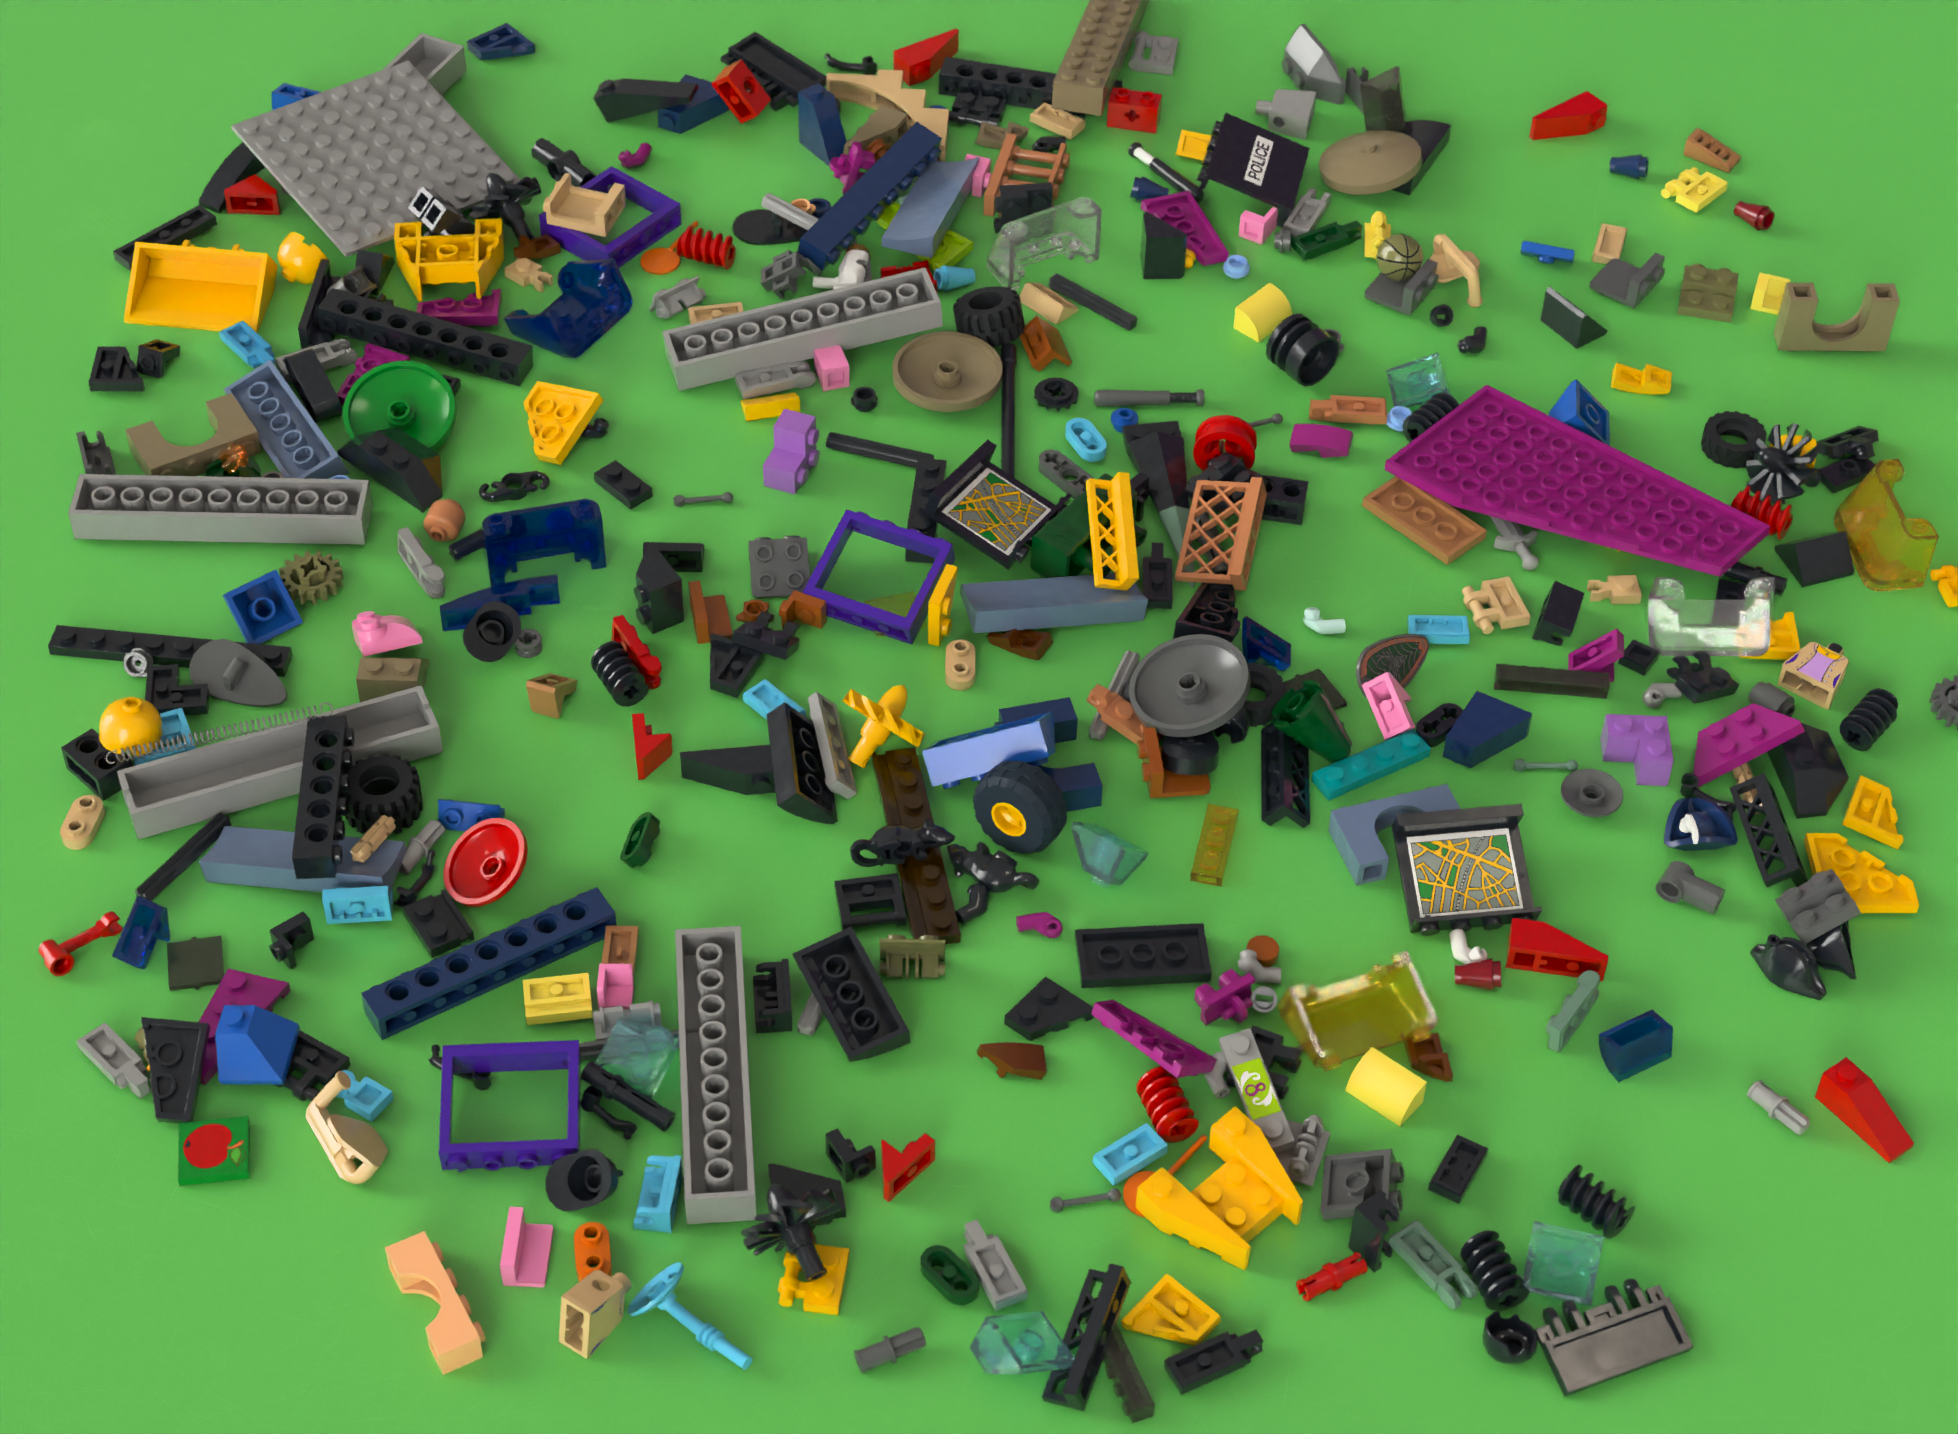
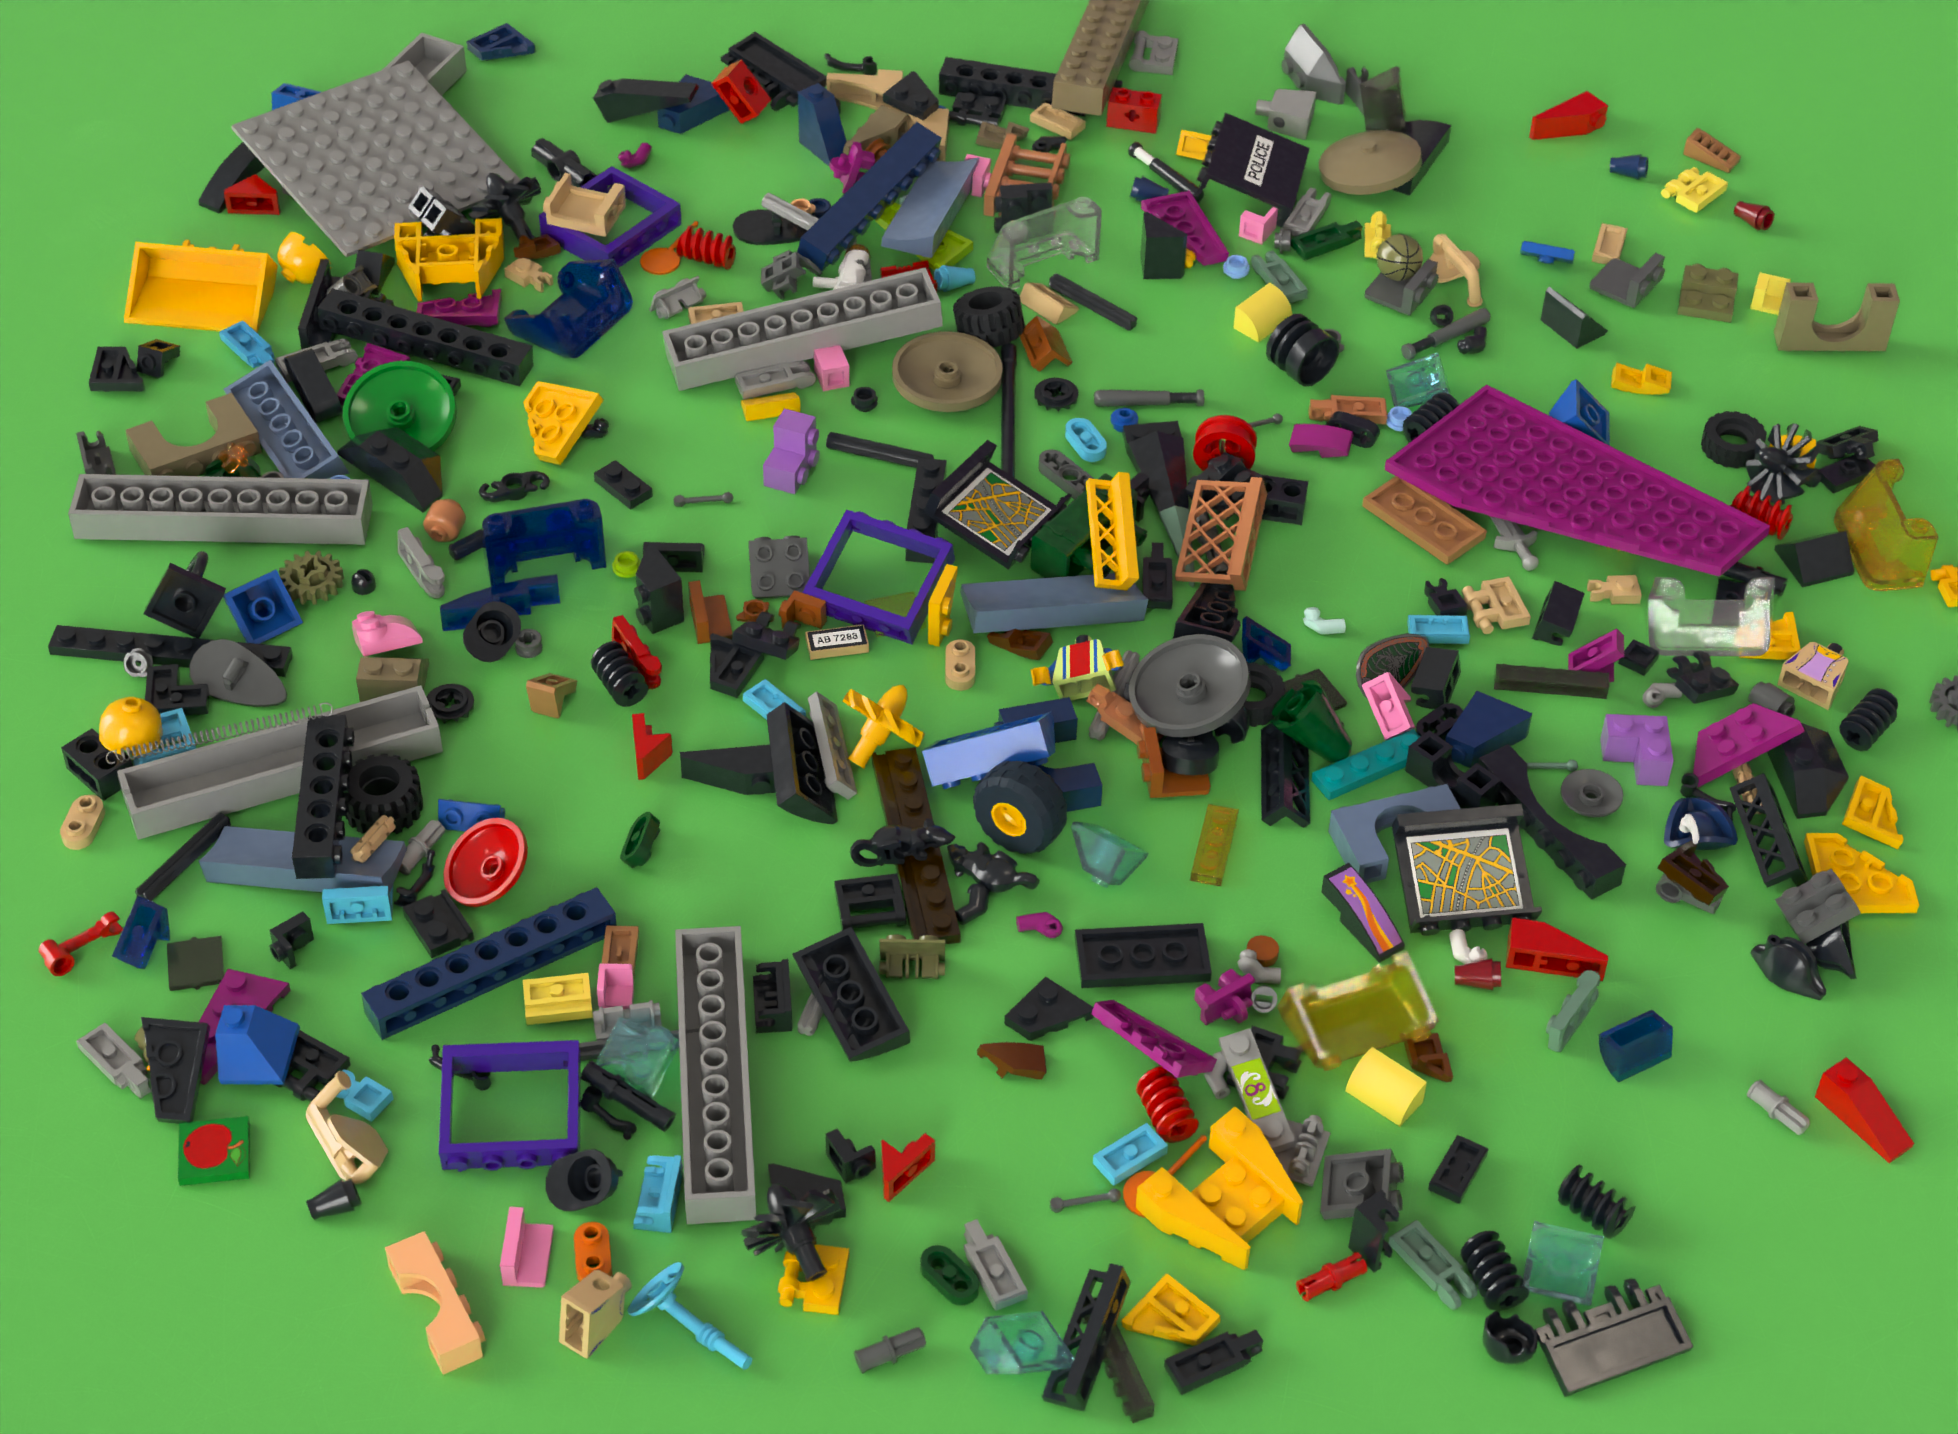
black plate [113,205,217,271] -> none
red slope [894,29,959,86] -> none
none -> black tile [143,551,226,638]
none -> black cone [306,1179,362,1220]
none -> black hinge [351,569,376,595]
none -> black gear [427,684,474,724]
none -> lime plate [612,551,641,578]
none -> tile [805,624,869,660]
none -> black wing [883,71,939,120]
none -> torso [1030,635,1124,701]
none -> sand green hinge [1251,250,1308,303]
none -> slope [1321,863,1405,963]
none -> black beam [1326,411,1380,448]
none -> dark grey piece [1401,308,1491,360]
none -> black arch [1405,730,1501,809]
none -> black hinge [1411,647,1461,709]
none -> black plate [1424,578,1468,616]
none -> black arch [1478,744,1626,900]
none -> dark brown wing [1658,840,1729,906]

